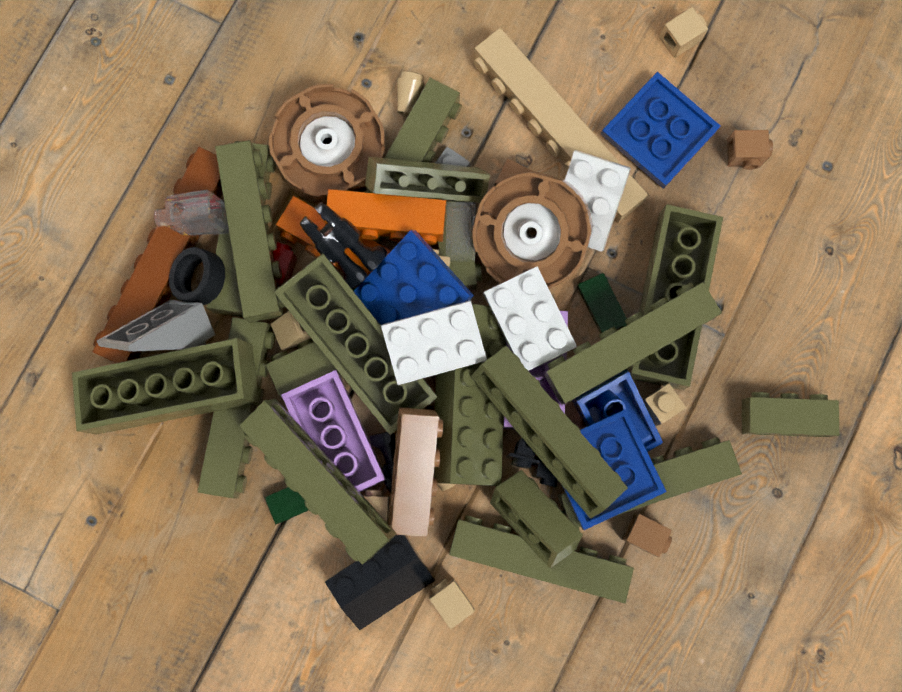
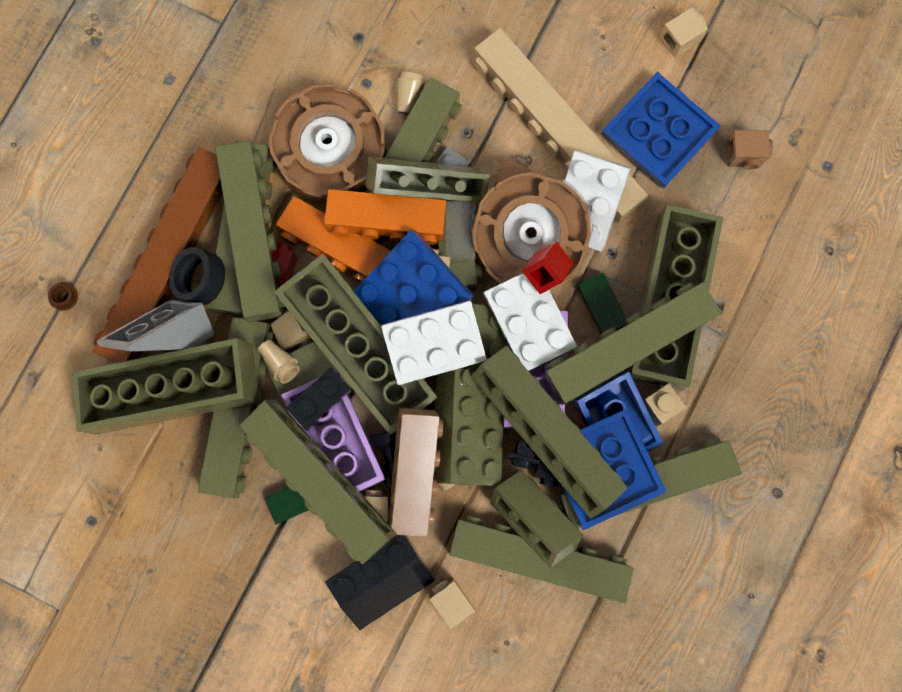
clear torso [154,189,229,235] -> none
black piece [300,202,387,289] -> none
medium nougat brick [621,513,672,557] -> none
olive brick [742,392,840,437] -> none
none -> reddish brown plate [48,282,78,311]
none -> tan cone [258,340,300,384]
none -> black plate [286,367,352,431]
none -> red brick [522,241,574,294]

